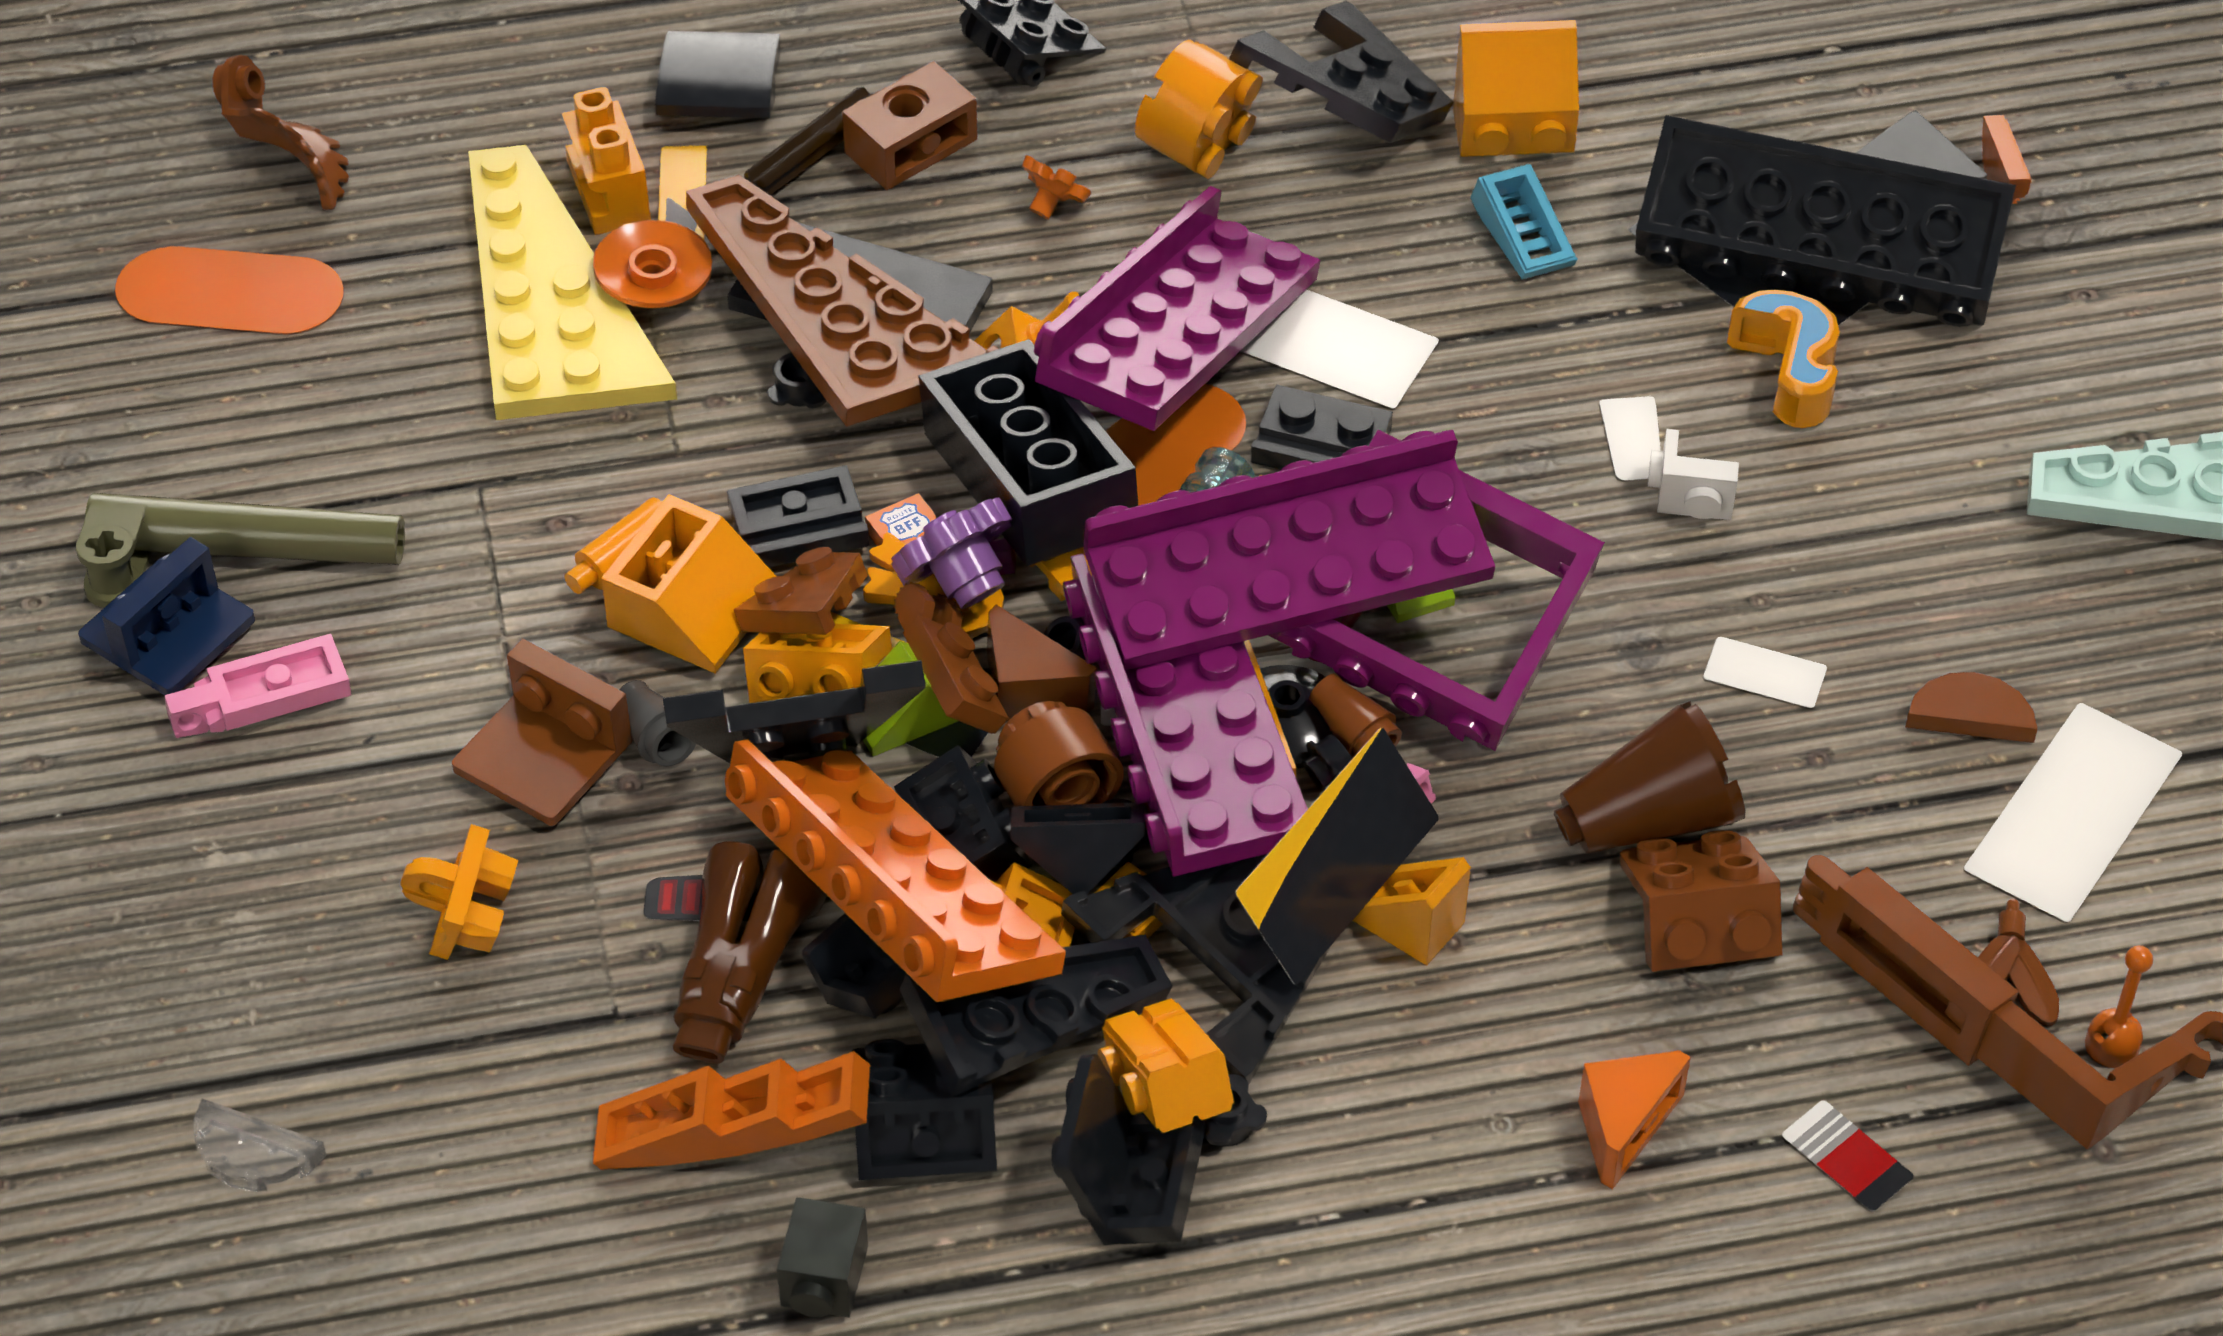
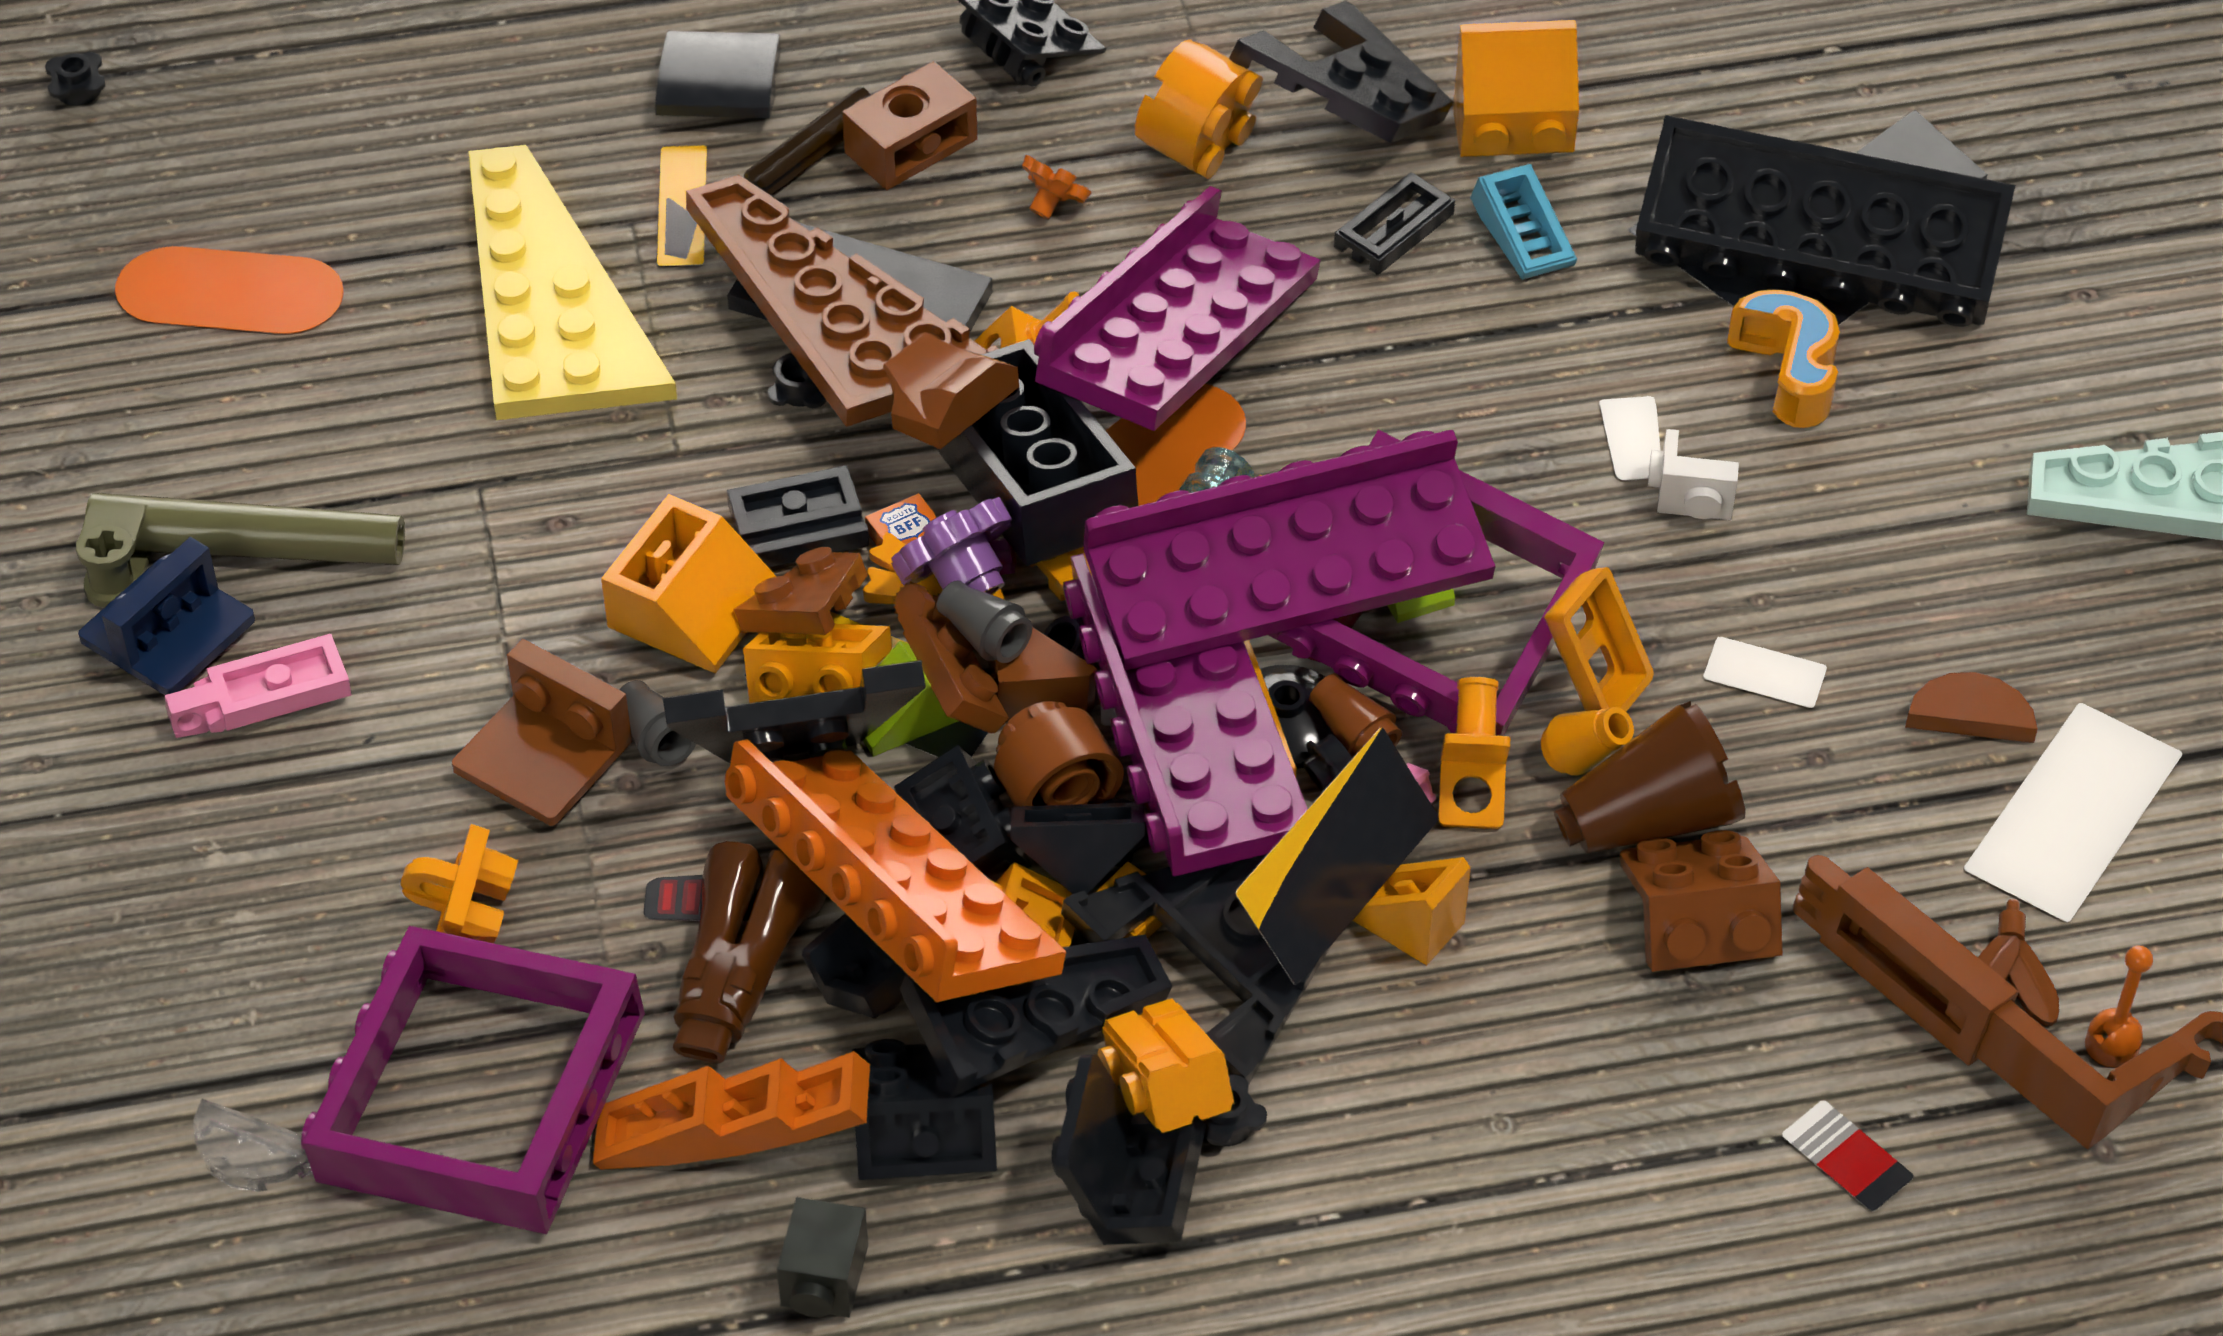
dark orange plant [213,55,349,210] -> none
light orange hips [562,87,651,235] -> none
light orange cylinder [564,497,662,594] -> none
orange dish [593,220,712,308] -> none
white sticker [1240,289,1439,409] -> none
plate [1251,384,1393,470] -> none
orange slope [1578,1050,1691,1189] -> none
orange tile [1982,115,2031,204] -> none
none -> black plate [45,52,105,106]
none -> magenta window [301,926,645,1235]
none -> dark orange slope [883,332,1019,450]
none -> dark grey cone [937,580,1032,663]
none -> black tile [1334,172,1455,275]
none -> light orange bracket [1438,677,1511,829]
none -> light orange cone [1541,707,1634,776]
none -> light orange piece [1544,567,1654,712]

